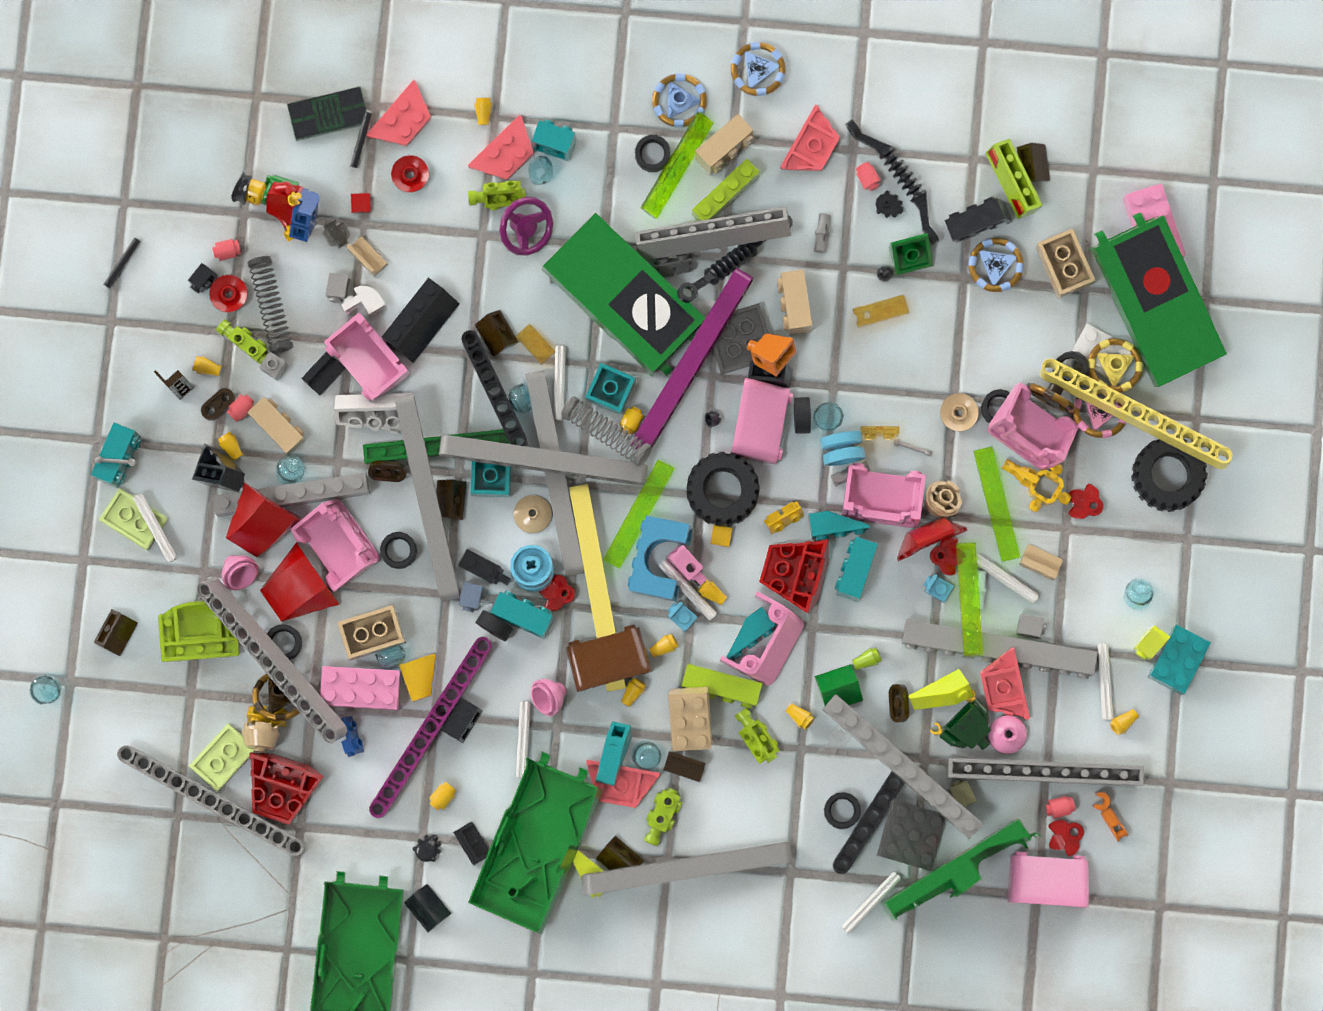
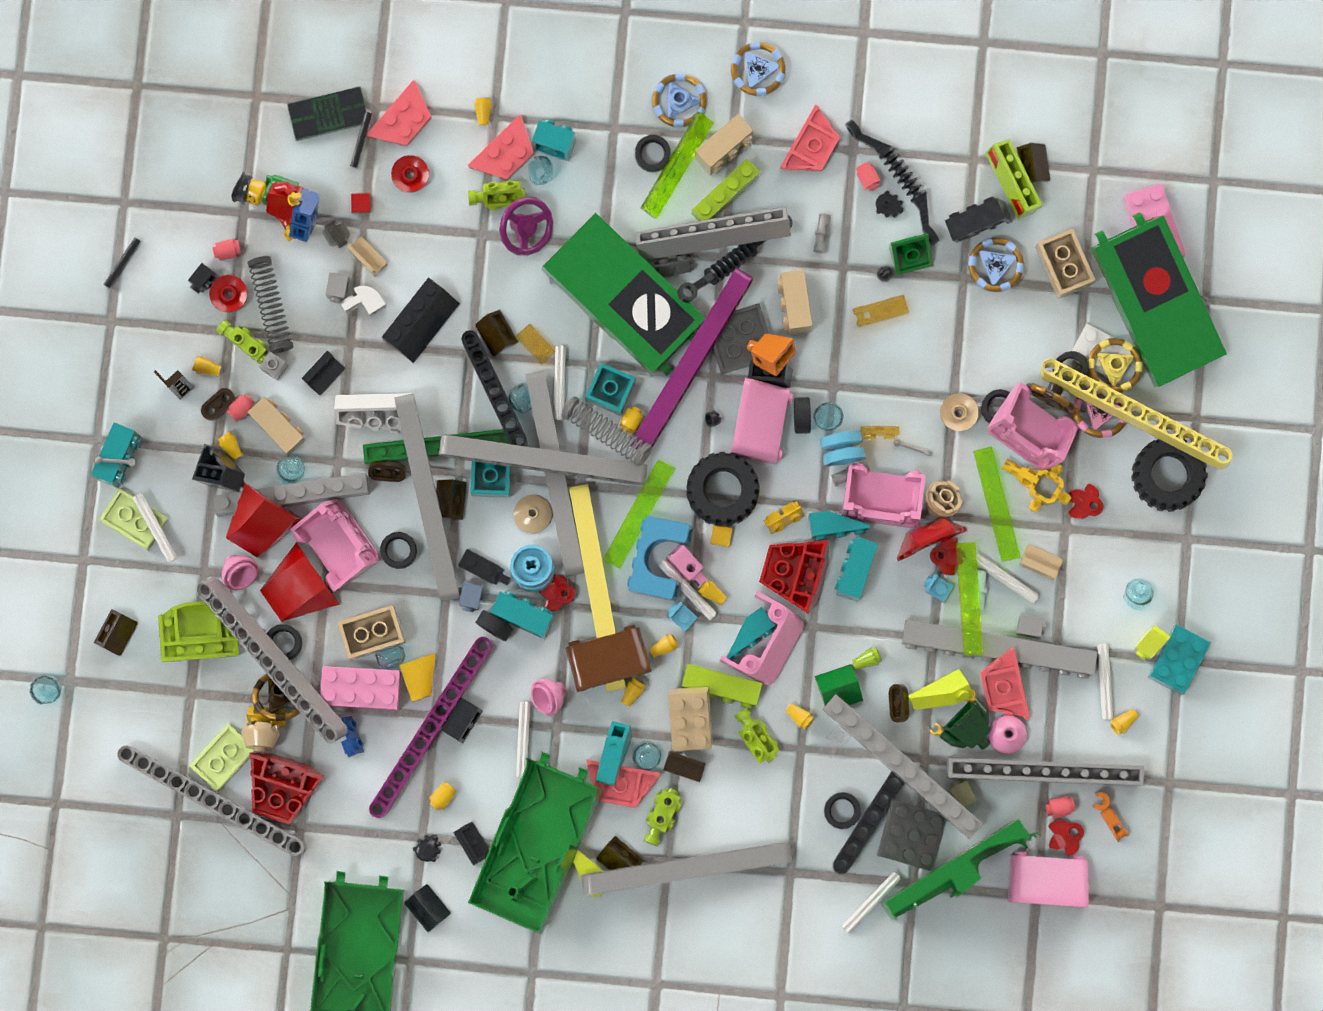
bright pink windscreen [324,313,411,401] -> none

